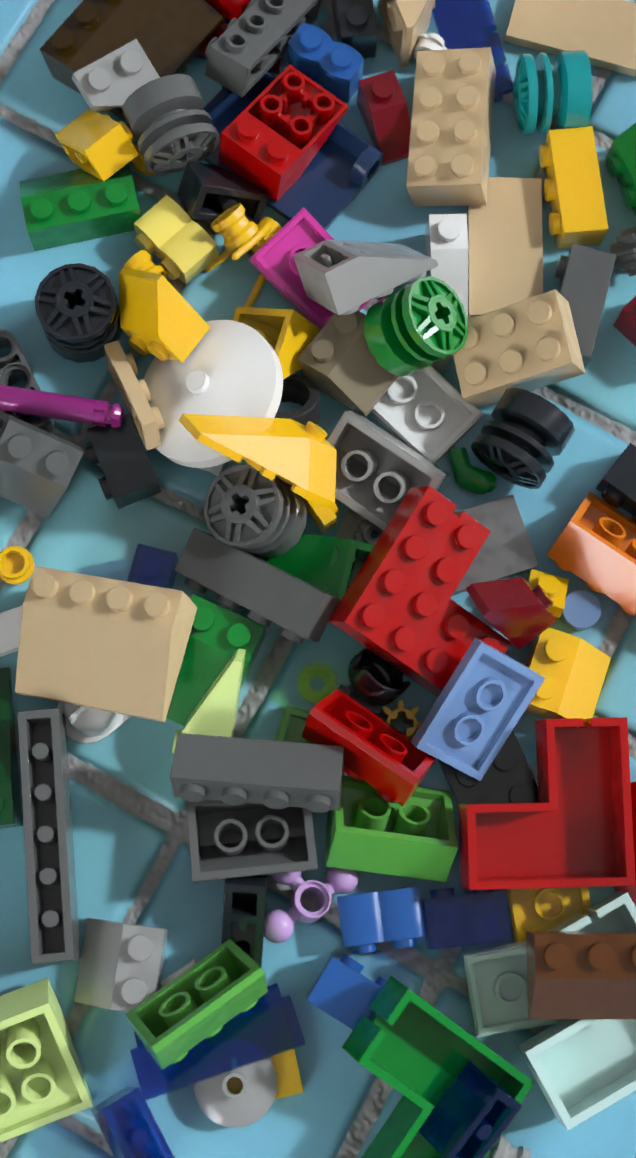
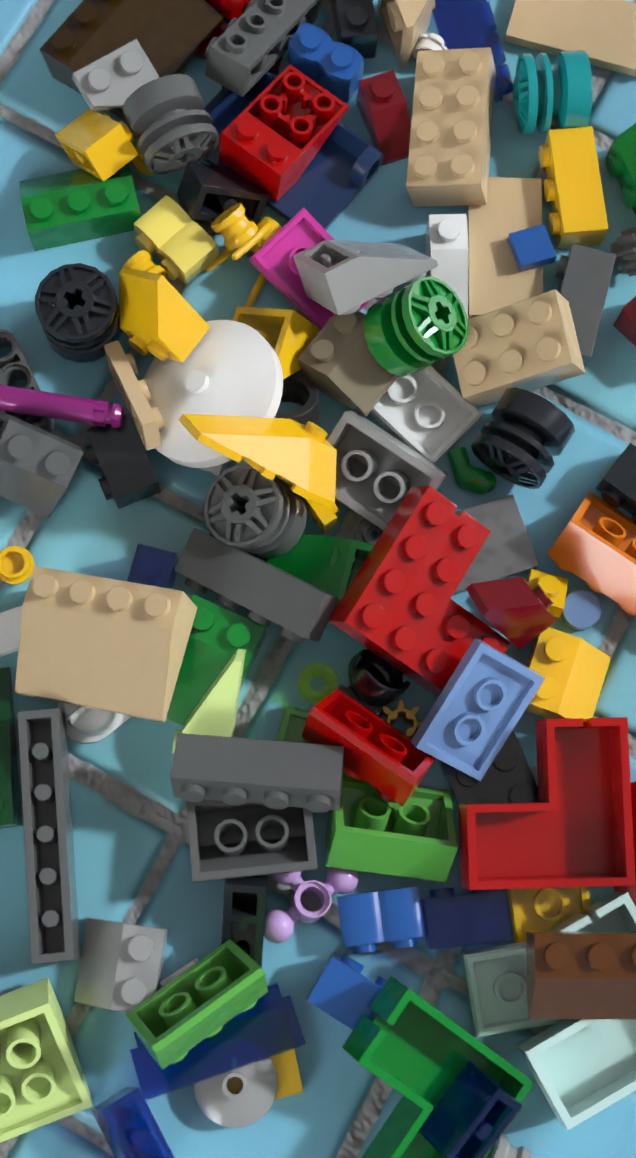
none -> blue tile [507,224,557,272]

